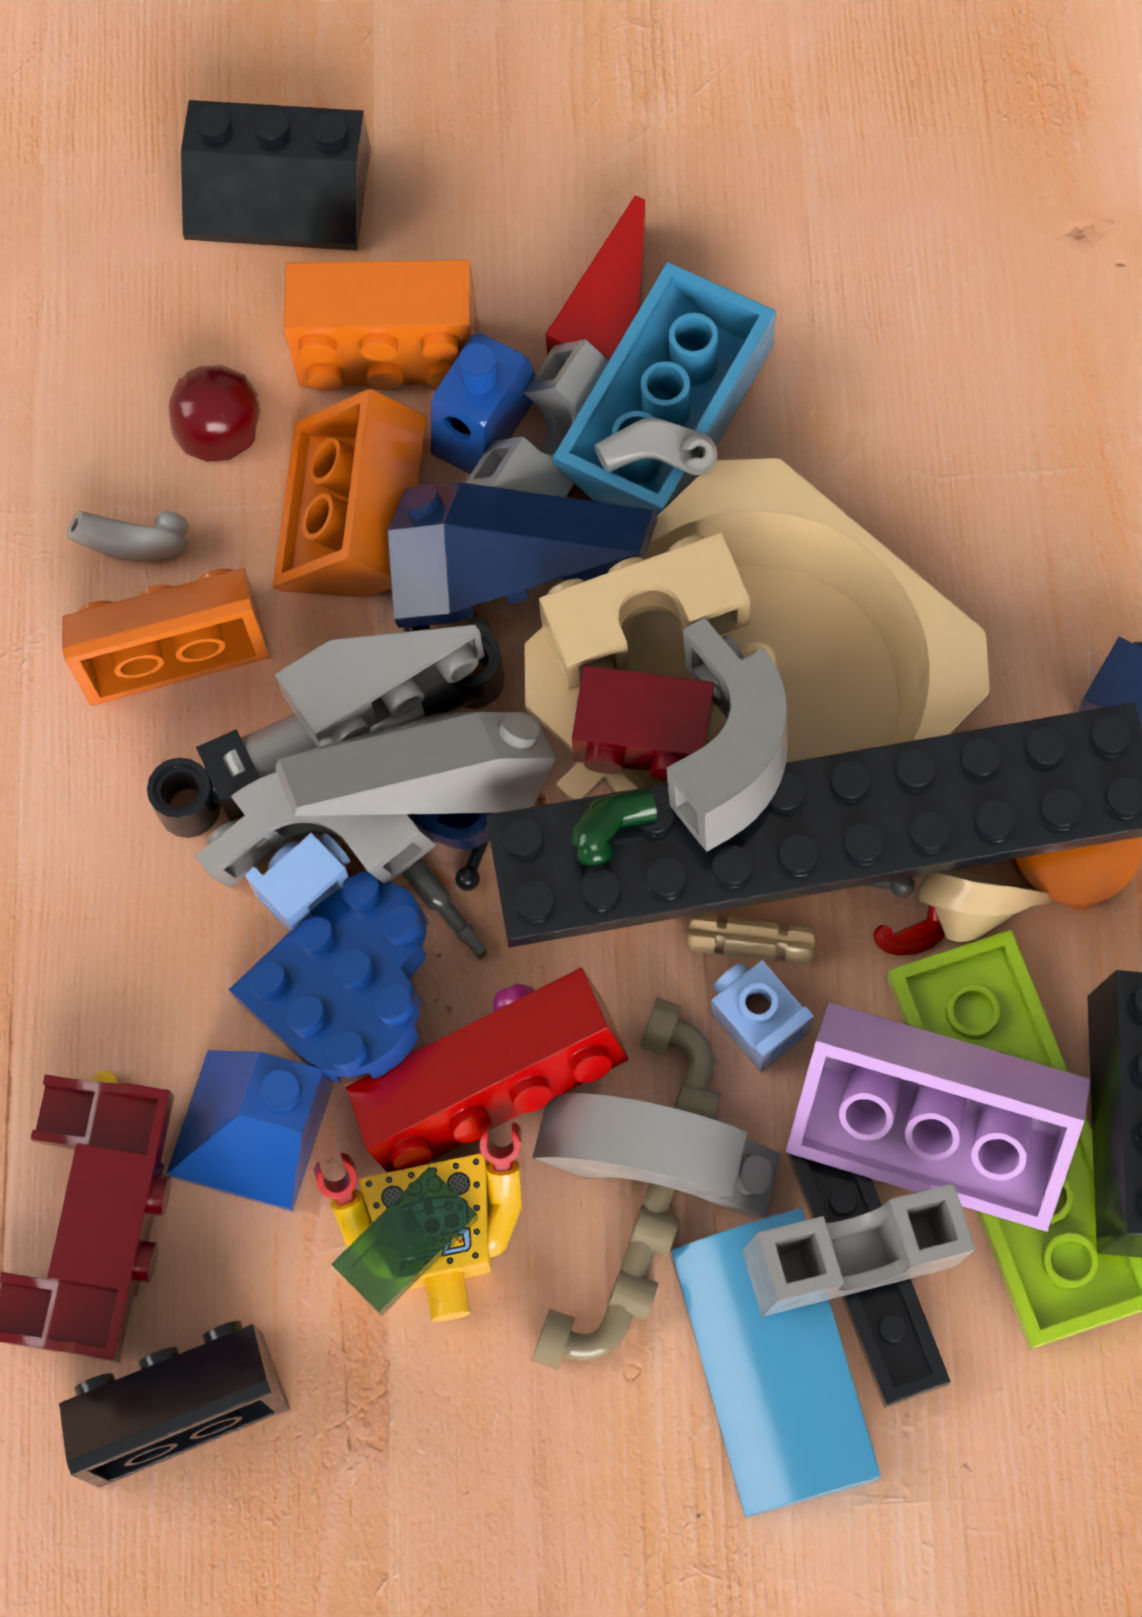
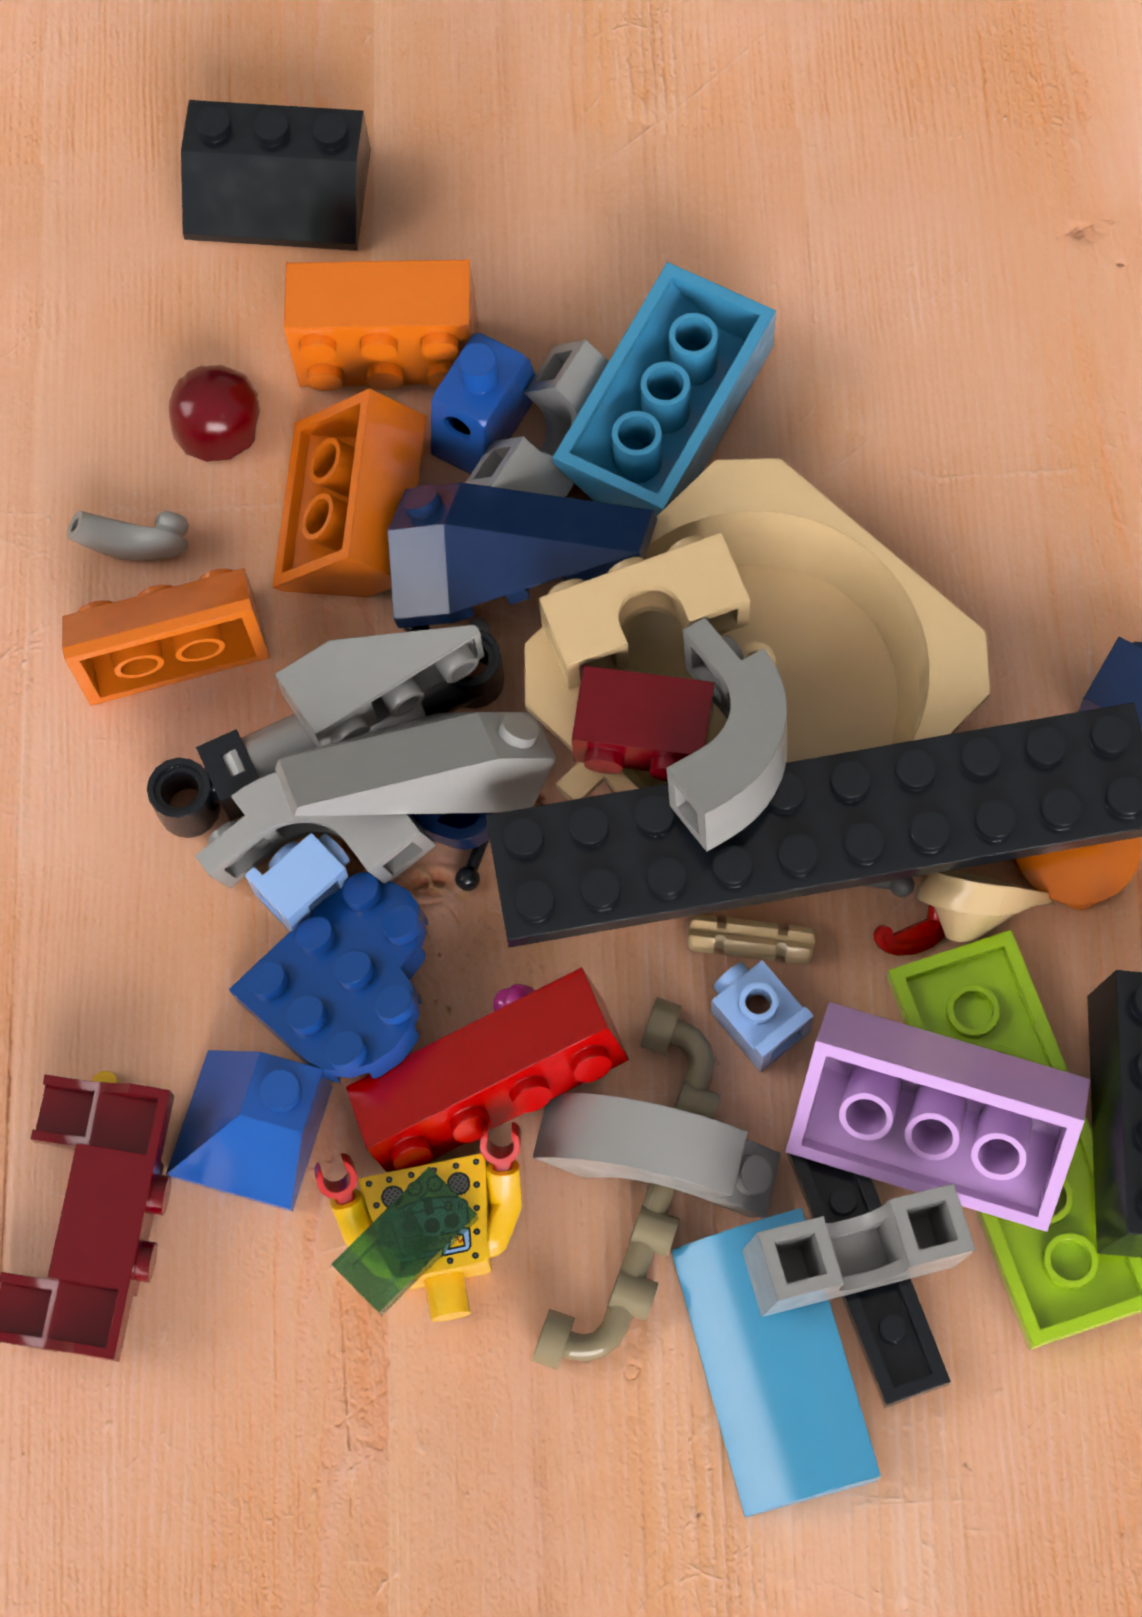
black slope [59,1321,290,1488] -> none
dark grey piece [402,858,487,960] -> none
red slope [545,195,646,361] -> none
dark green arm [570,788,658,866] -> none
light grey arm [594,418,717,475] -> none

